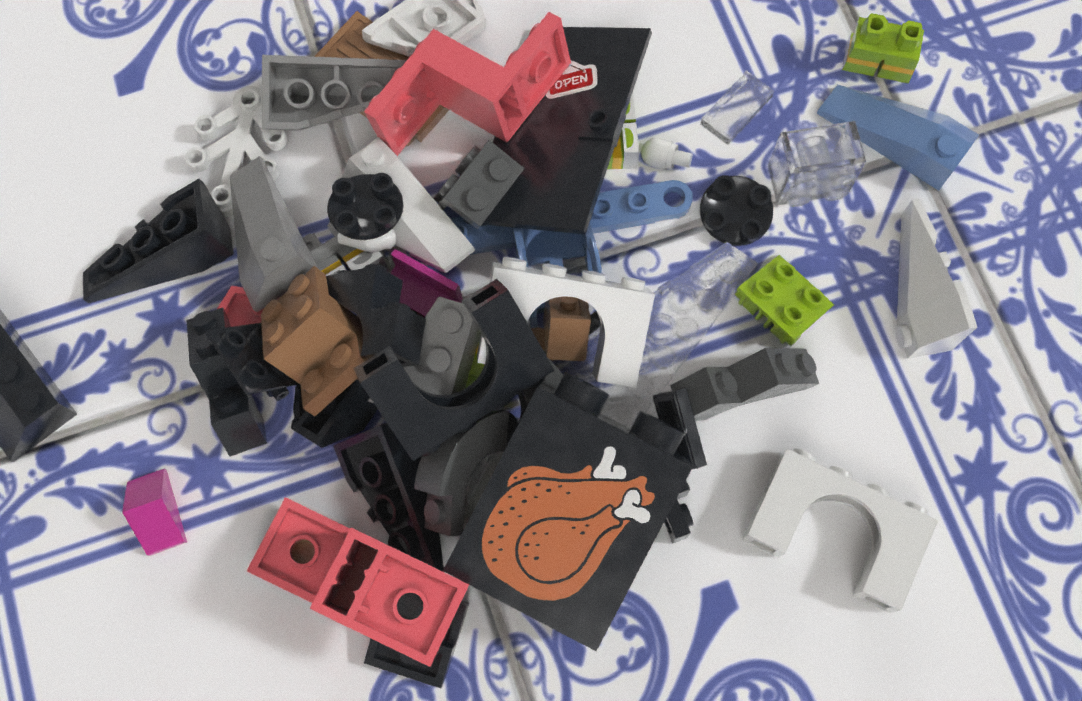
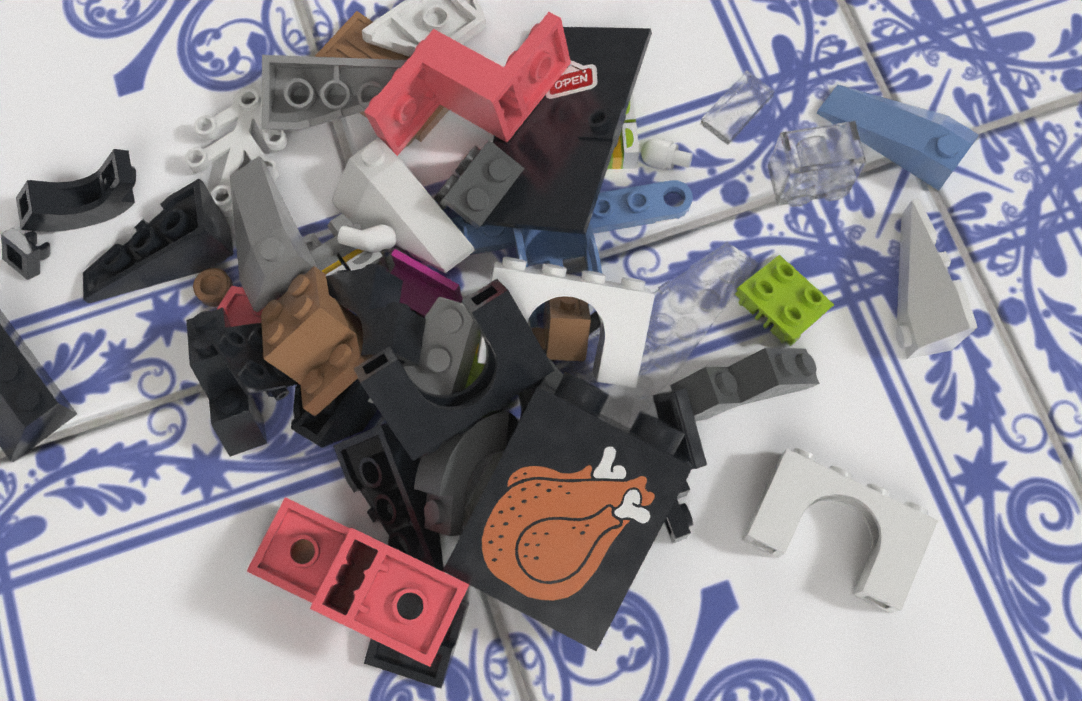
dark pink slope [122,469,187,556] -> none
black dish [327,173,404,240] -> none
black dish [700,175,773,246] -> none
lime hips [842,13,924,83] -> none
none -> black tile [1,227,51,280]
none -> black arch [16,149,136,232]
none -> medium nougat tile [193,268,233,307]

